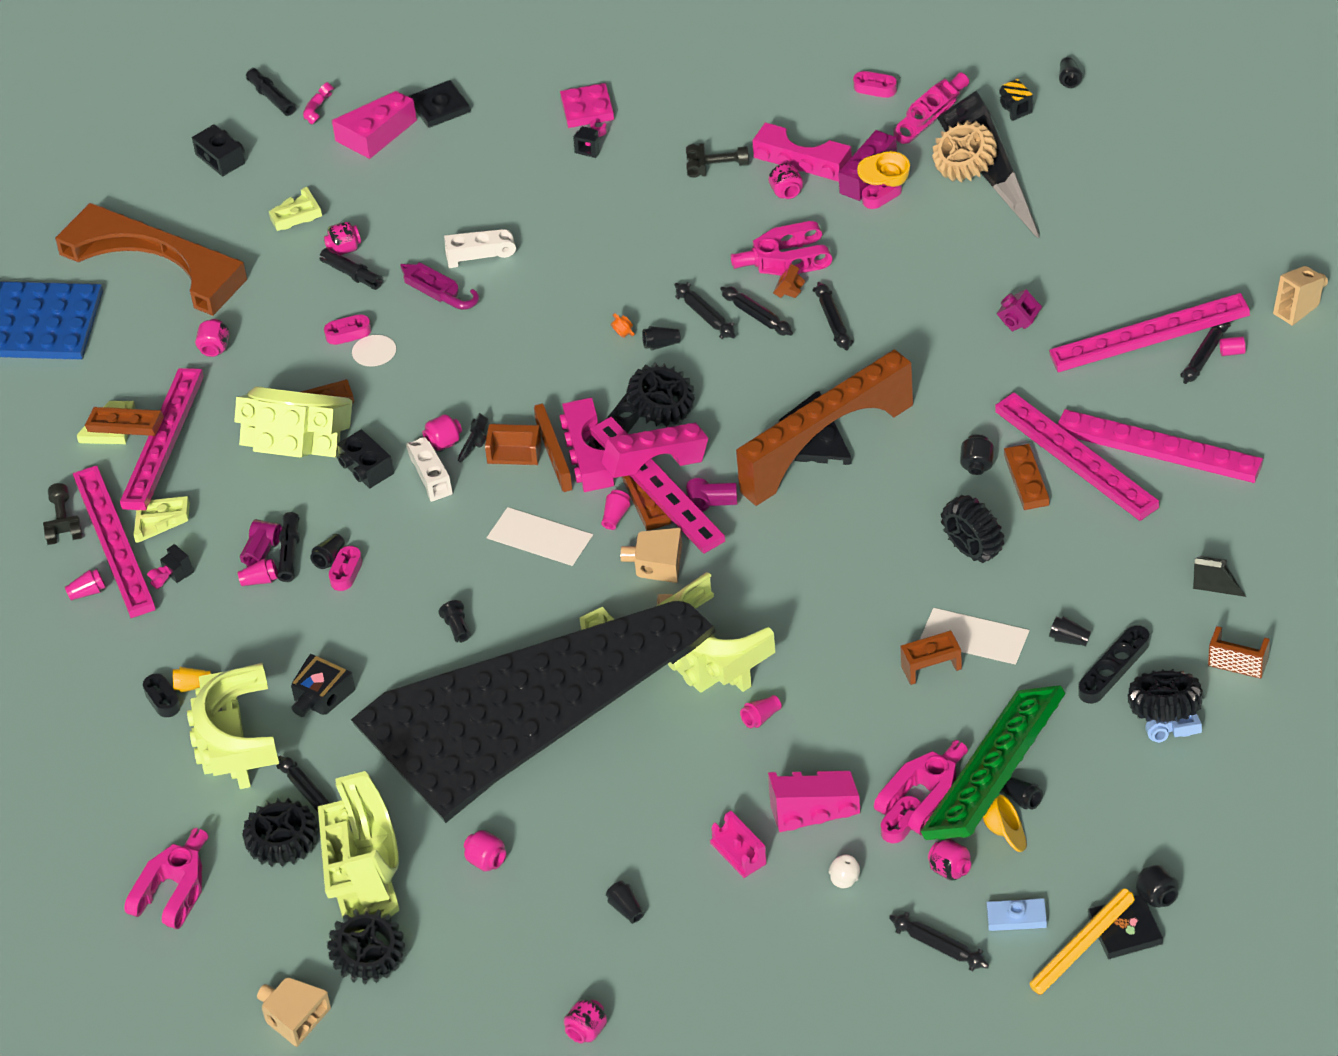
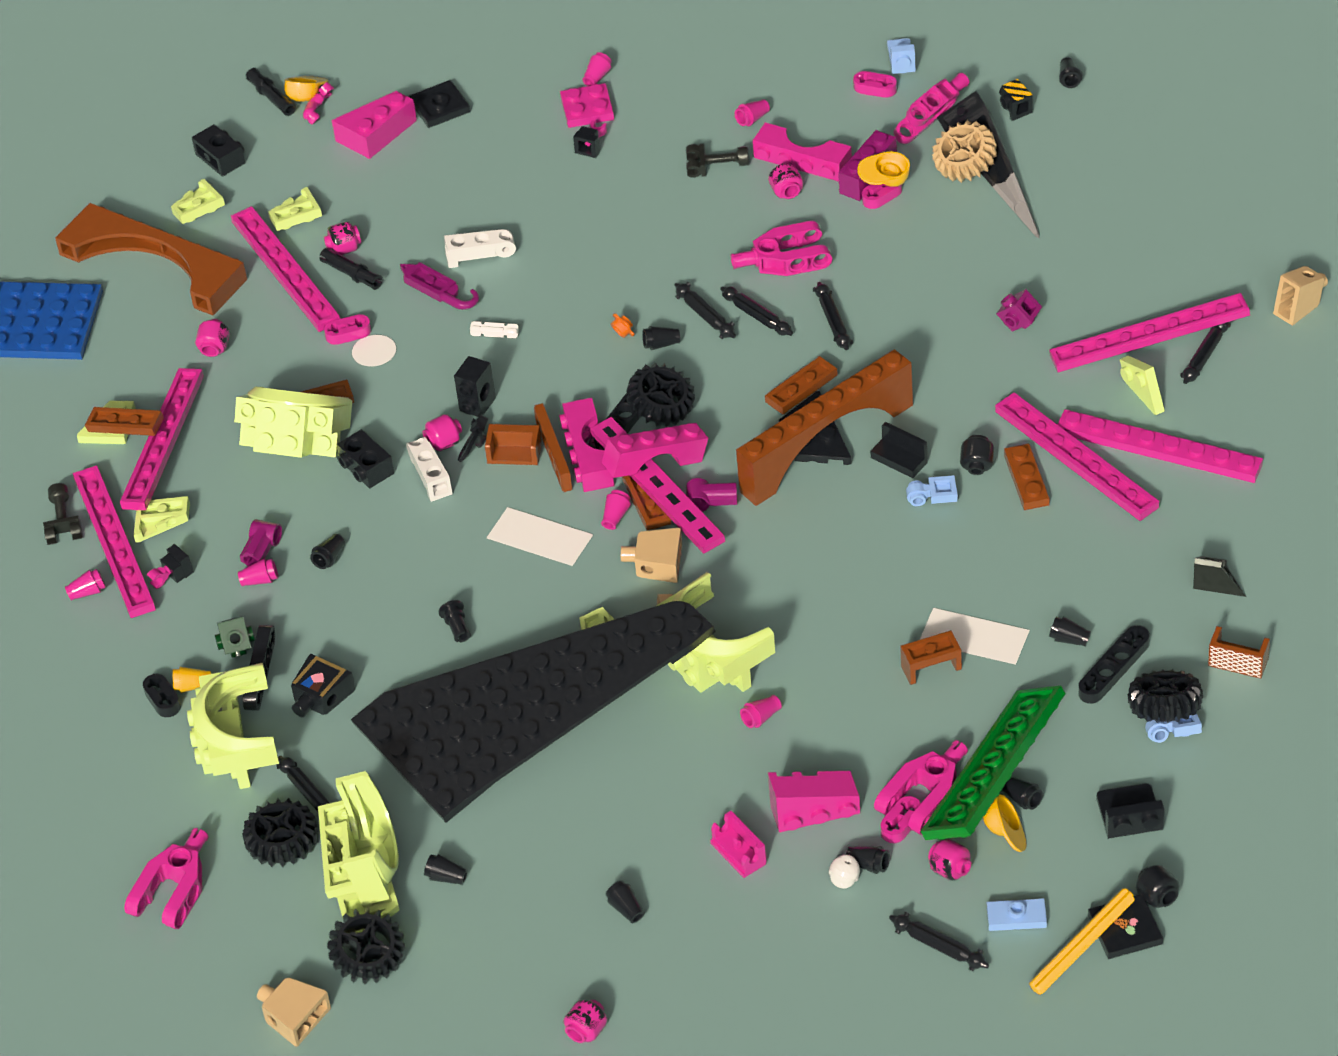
black pin [277,512,300,582] -> none
dark pink beam [329,546,362,591] -> none
dark pink head [464,830,506,871] -> none
dark orange tile [773,264,805,298] -> none
black gear [941,495,1004,563] -> none
dark pink hinge [1219,336,1245,356] -> none
none -> yellowish green wing [171,179,225,224]
none -> brick [215,616,255,658]
none -> dark pink plate [231,206,340,332]
none -> black beam [243,625,275,711]
none -> yellow cap [285,76,328,102]
none -> black cone [424,854,468,885]
none -> black brick [454,356,496,417]
none -> white axle [470,321,519,339]
none -> dark pink cone [583,52,612,86]
none -> dark pink cone [735,99,770,126]
none -> dark orange plate [765,356,838,415]
none -> black cone [845,846,890,874]
none -> black panel [870,422,928,478]
none -> light blue bracket [887,38,915,74]
none -> light blue plate [906,475,958,506]
none -> black bracket [1096,783,1164,839]
none -> yellowish green wing [1119,356,1164,415]

